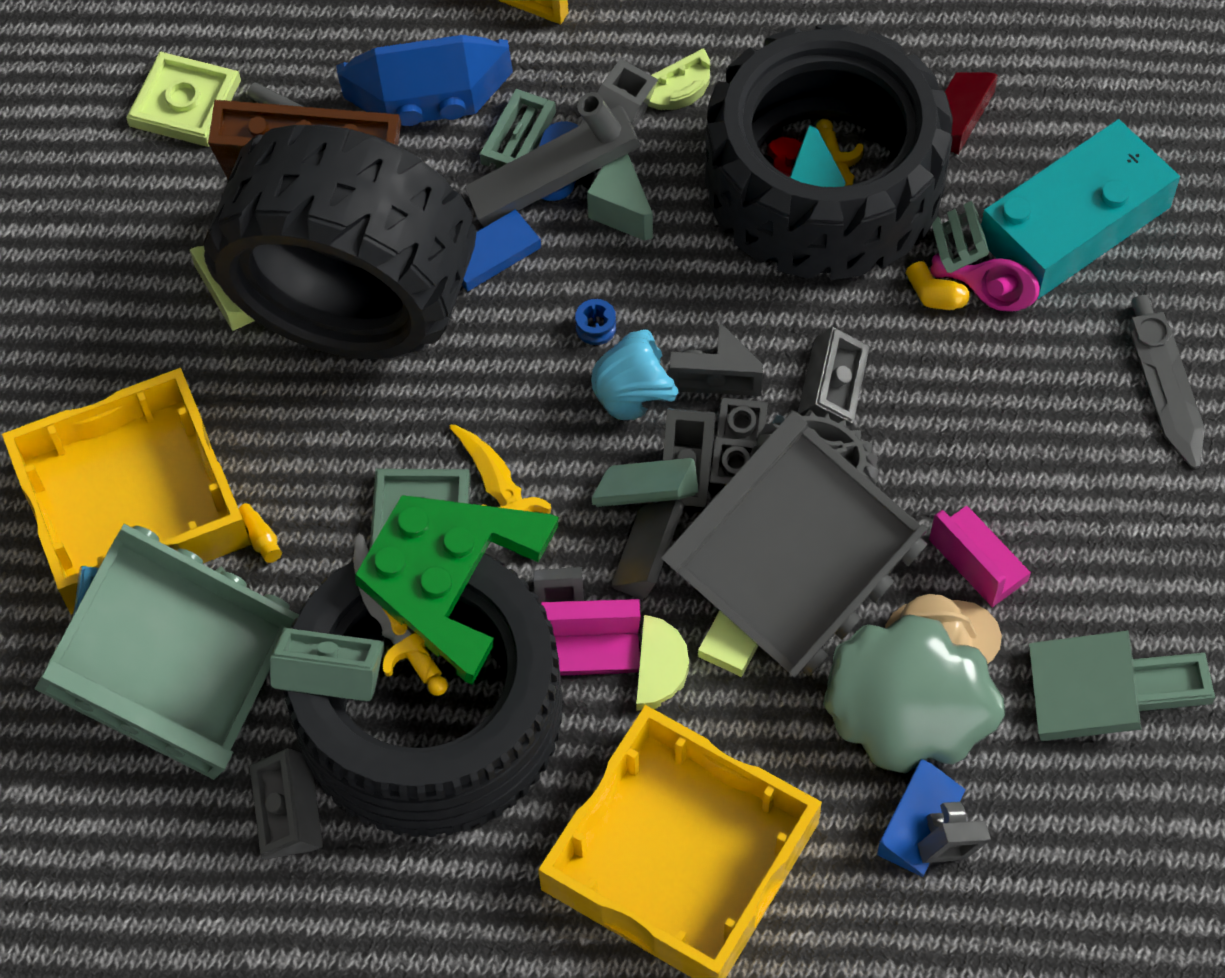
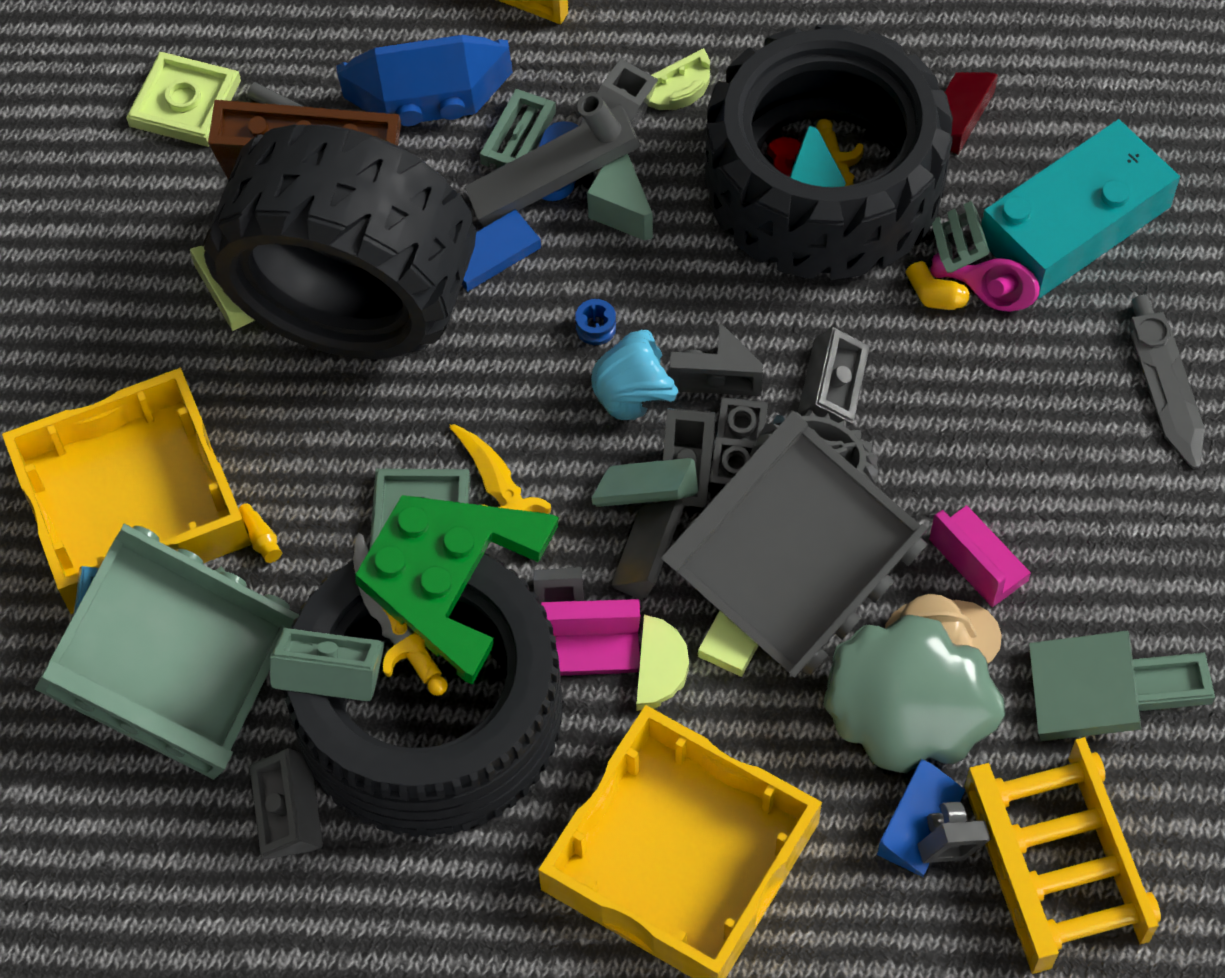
none -> yellow fence [964,737,1161,974]

